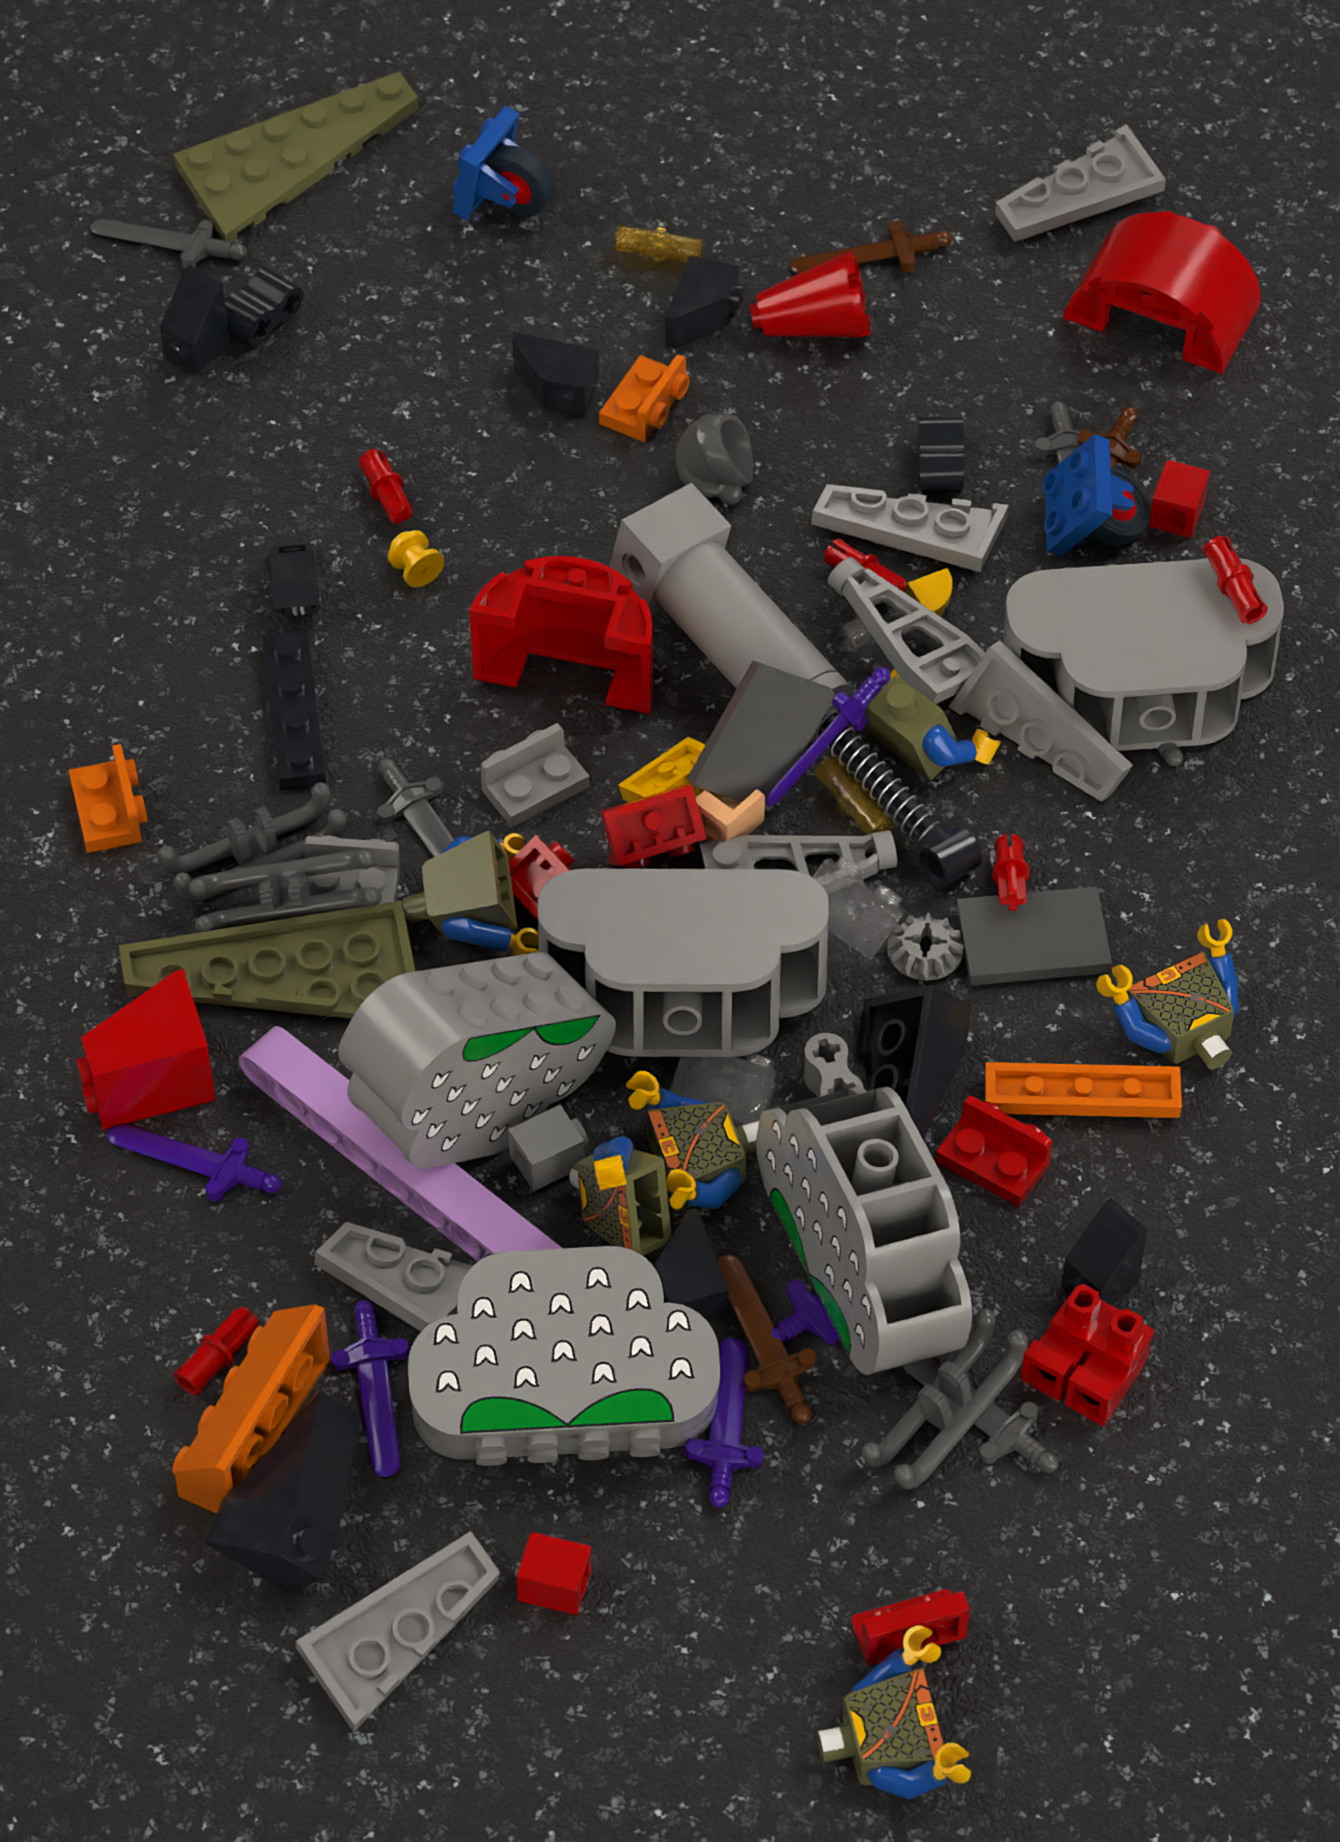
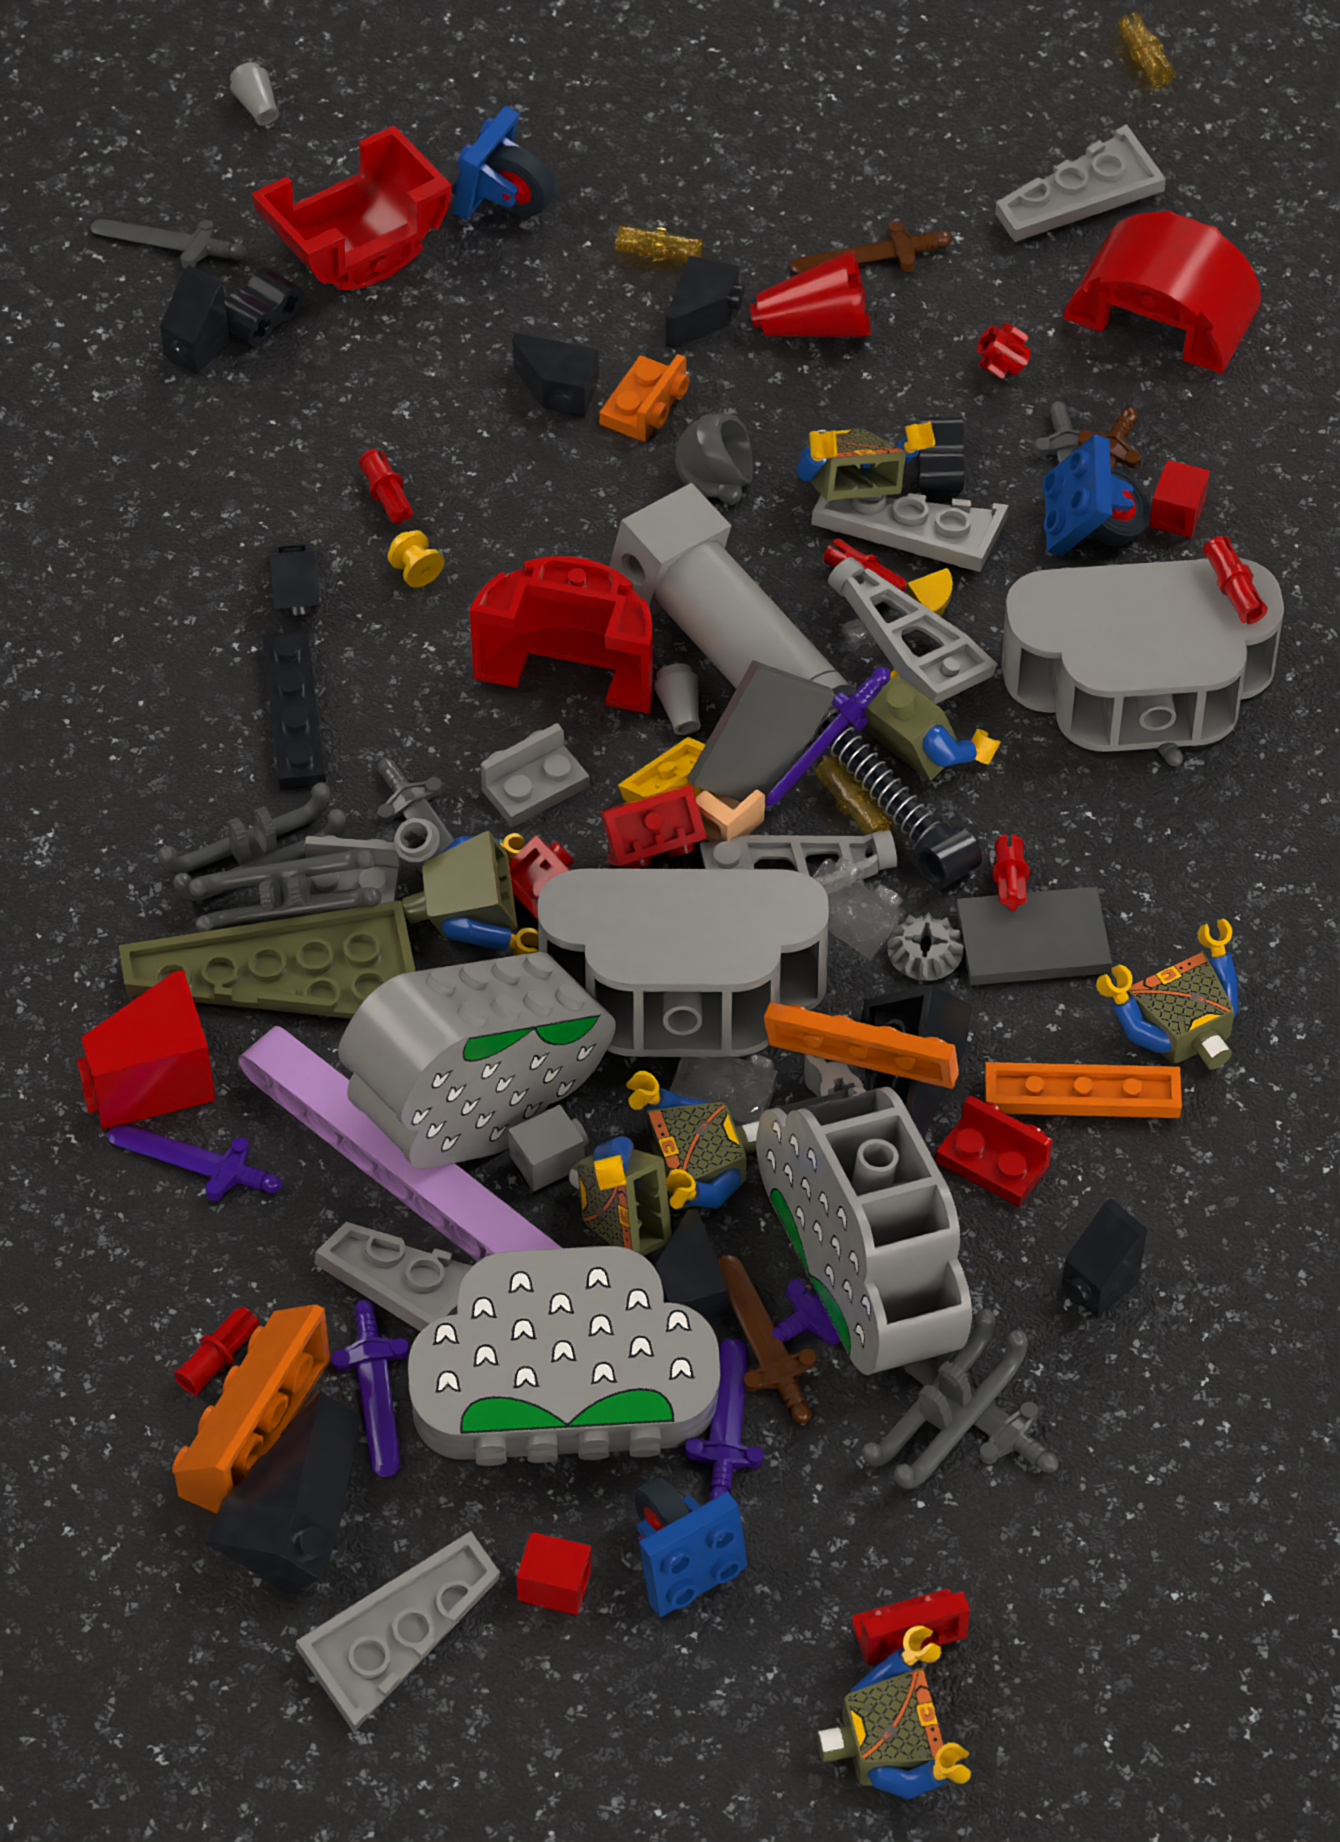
orange bracket [69,744,148,853] -> none
olive wing [173,71,418,242] -> none
light grey wing [949,641,1133,802] -> none
red hips [1020,1284,1155,1427] -> none
none -> light grey cone [230,62,279,126]
none -> red cylinder [251,126,452,290]
none -> light grey cone [394,818,441,872]
none -> blue plate [634,1477,748,1618]
none -> light grey cone [654,663,701,735]
none -> orange plate [764,1002,959,1089]
none -> torso [797,421,935,500]
none -> red gear [977,322,1031,379]
none -> clear yellow pin [1117,13,1176,88]

